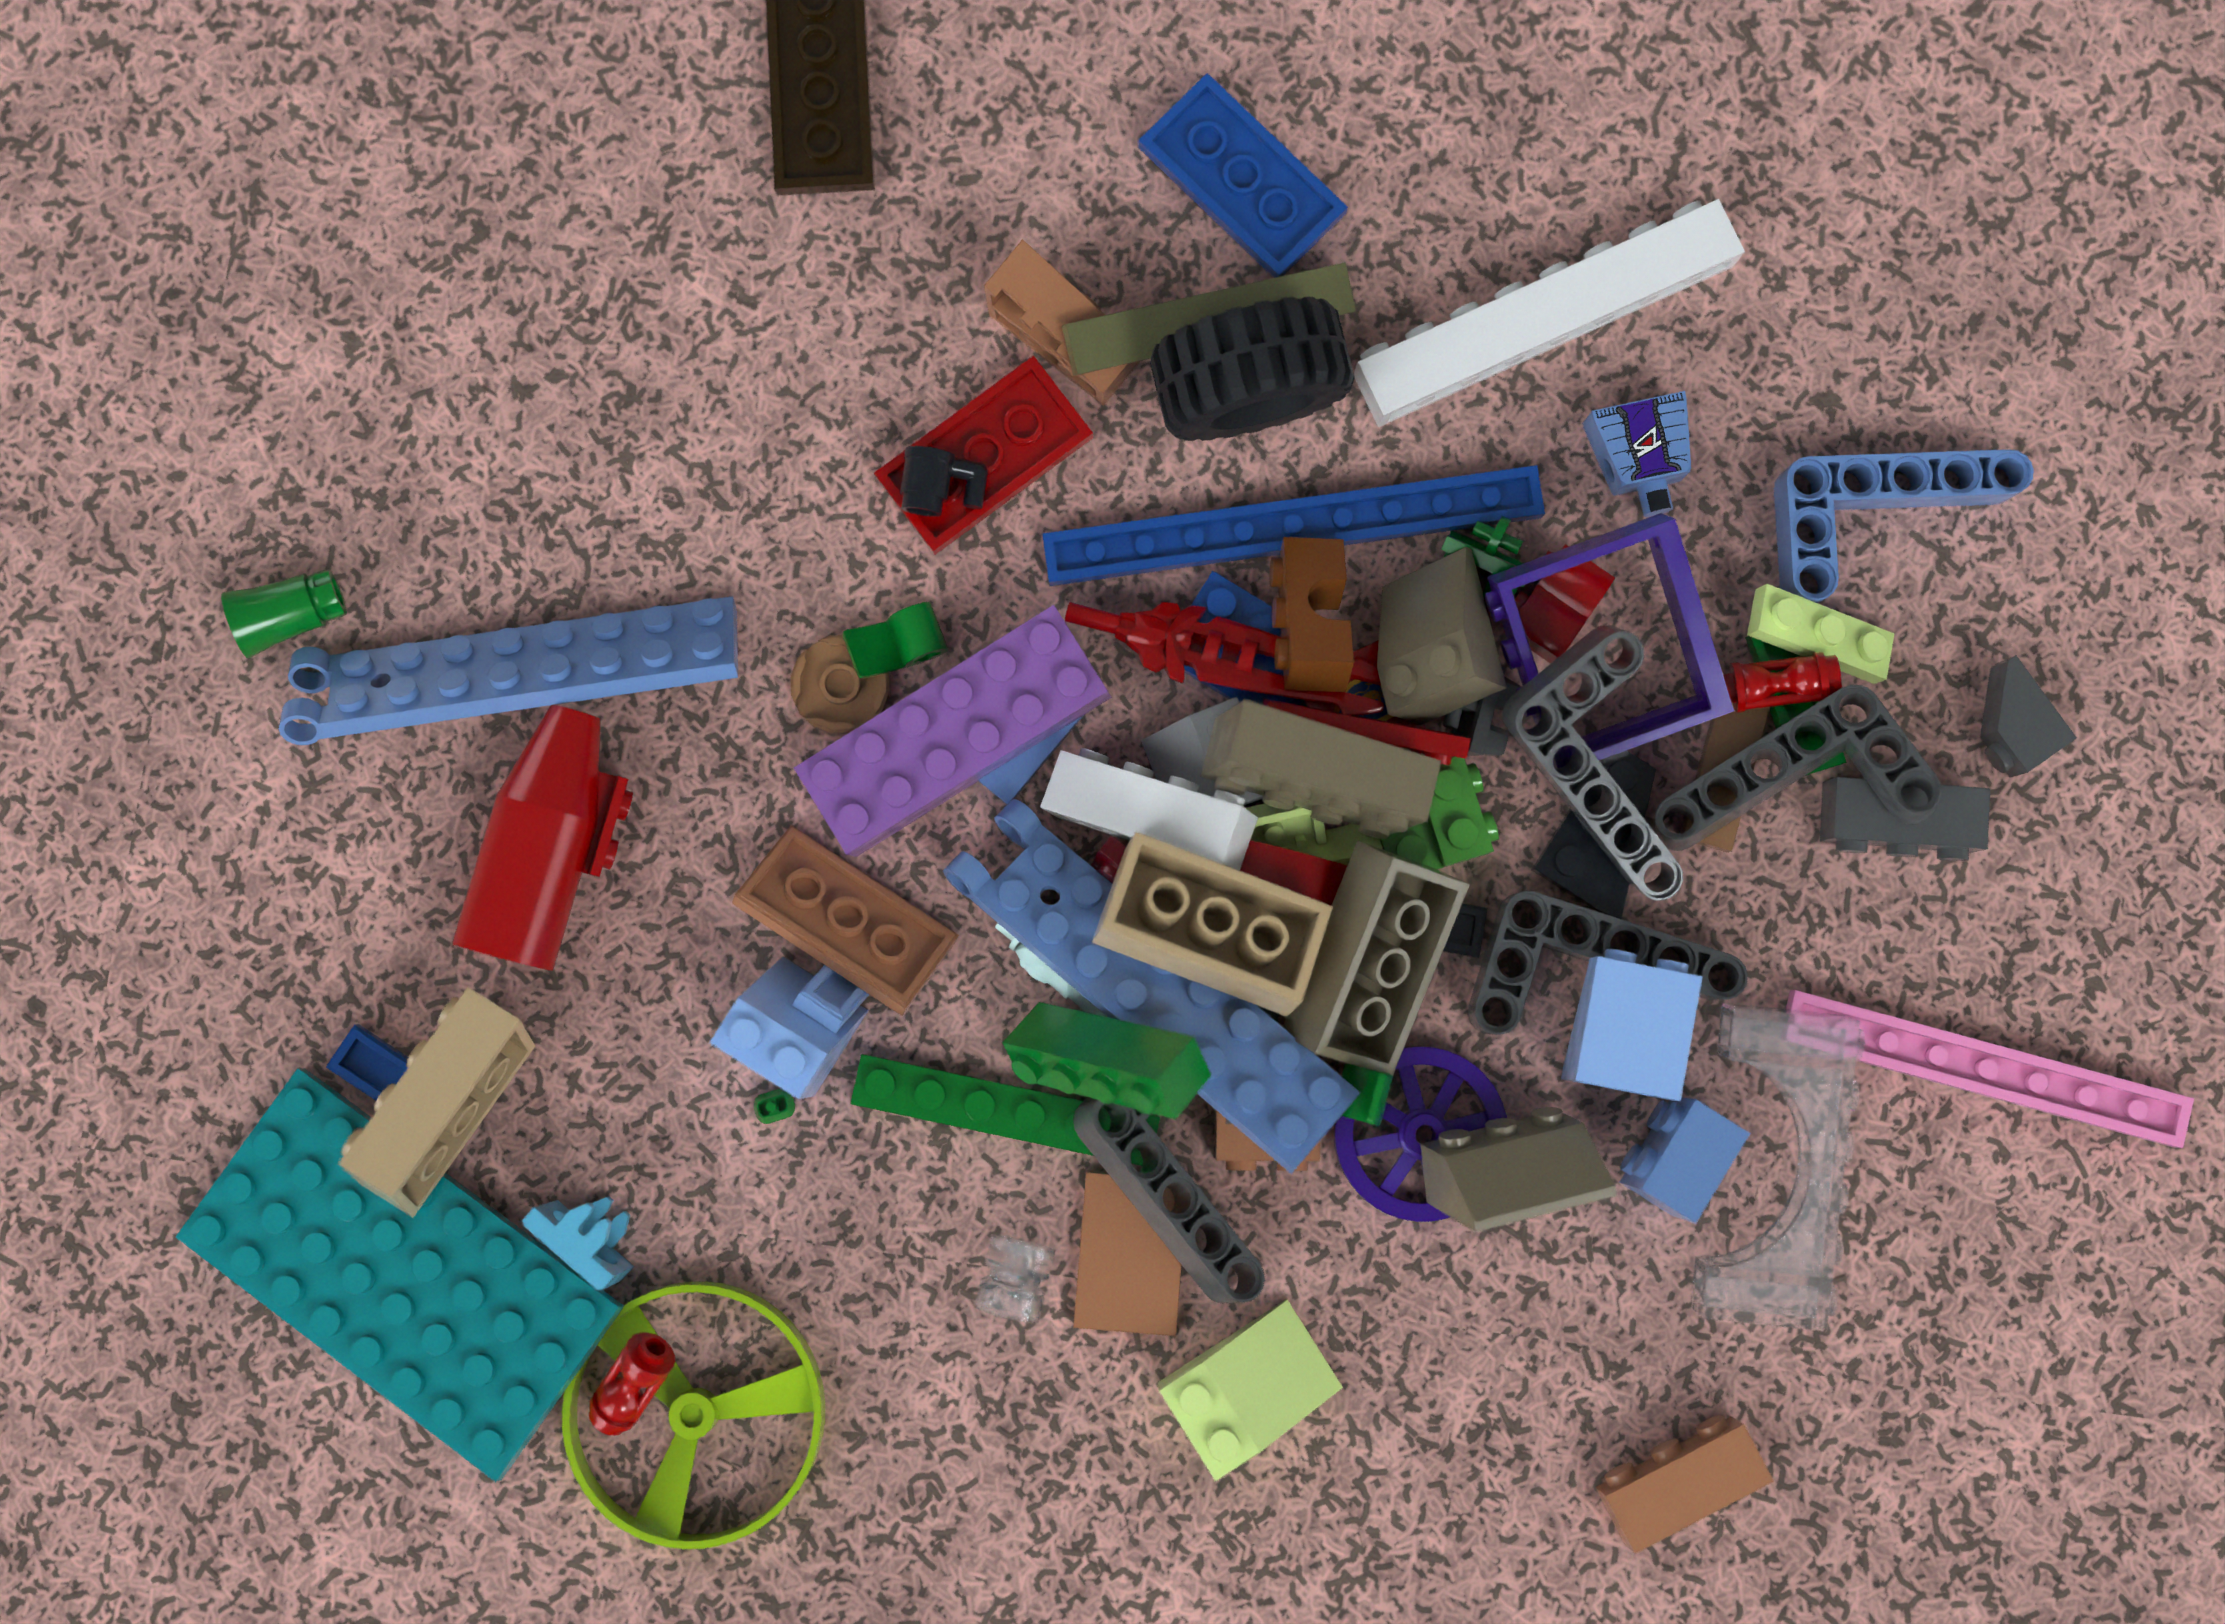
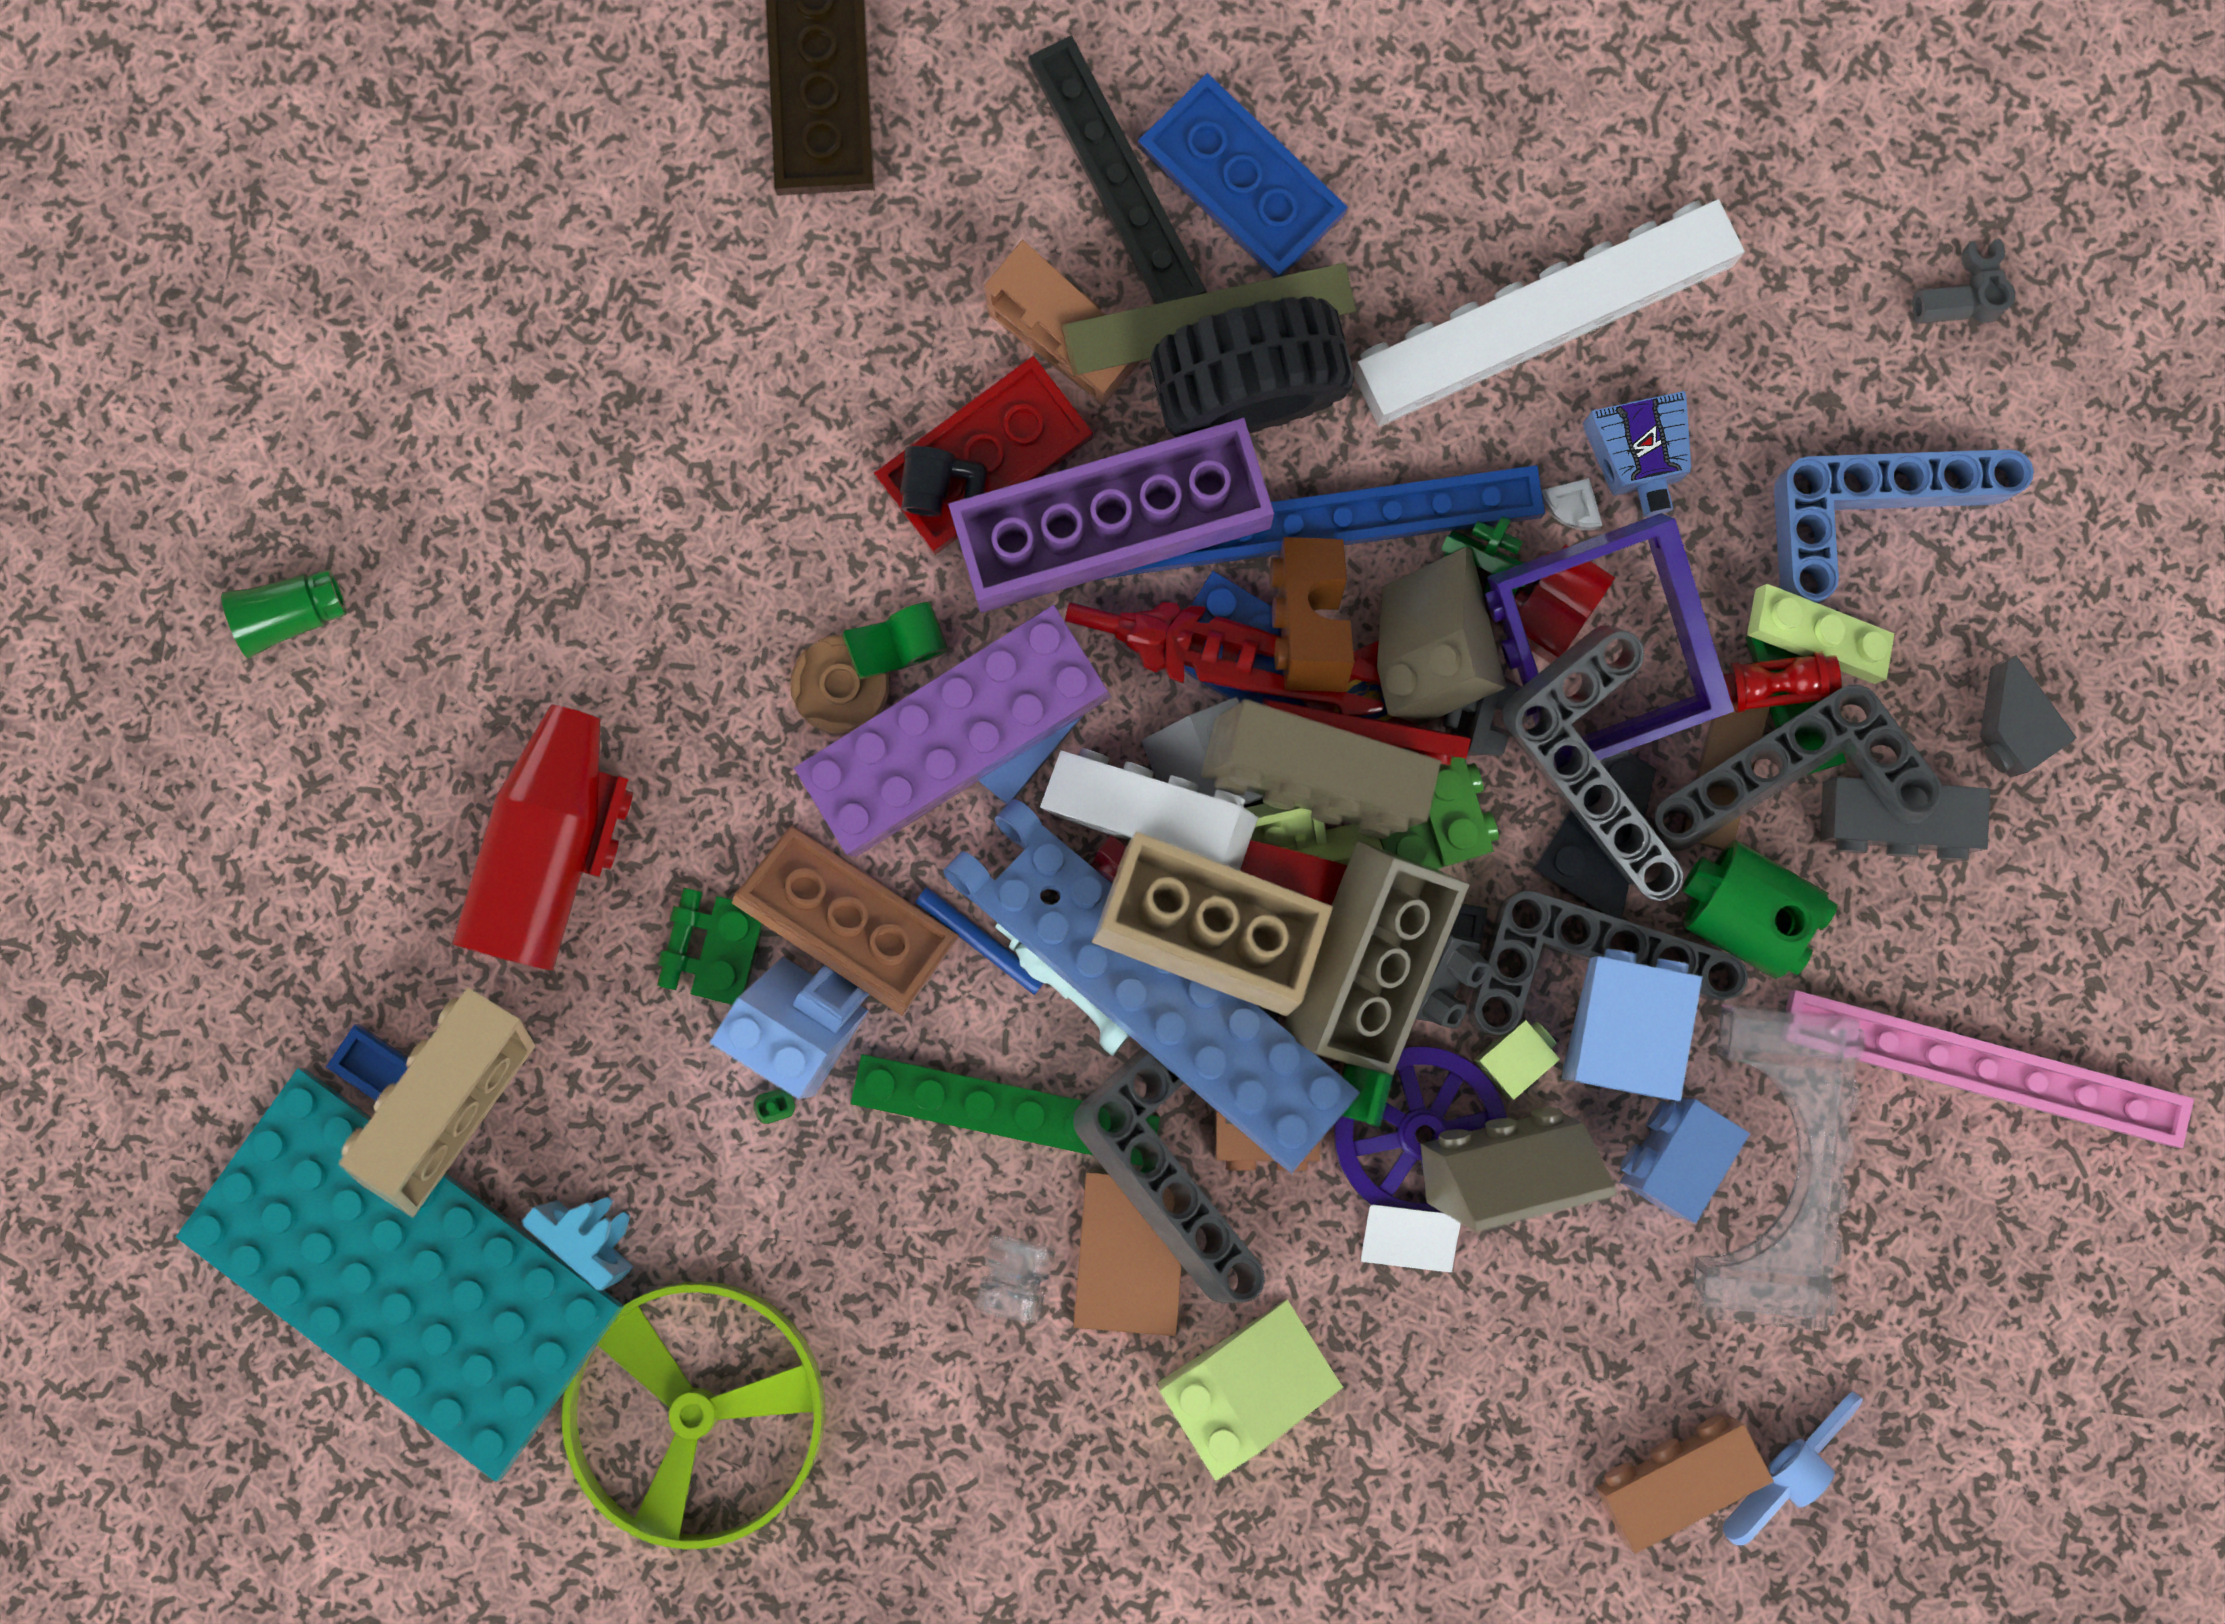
medium blue hinge [279,596,738,745] -> none
red piece [589,1332,675,1436] -> none
green brick [1002,1002,1212,1119] -> none
none -> green plate [657,887,764,1005]
none -> blue bar [915,887,1044,995]
none -> medium lavender brick [948,418,1274,613]
none -> pearl dark grey plate [1028,35,1207,304]
none -> white sticker [1361,1205,1461,1272]
none -> dark grey hips [1416,933,1491,1029]
none -> yellowish green brick [1473,1020,1560,1100]
none -> white tile [1541,478,1602,530]
none -> green cylinder [1681,840,1838,980]
none -> light blue piece [1723,1391,1863,1545]
none -> dark grey bar [1912,239,2015,324]

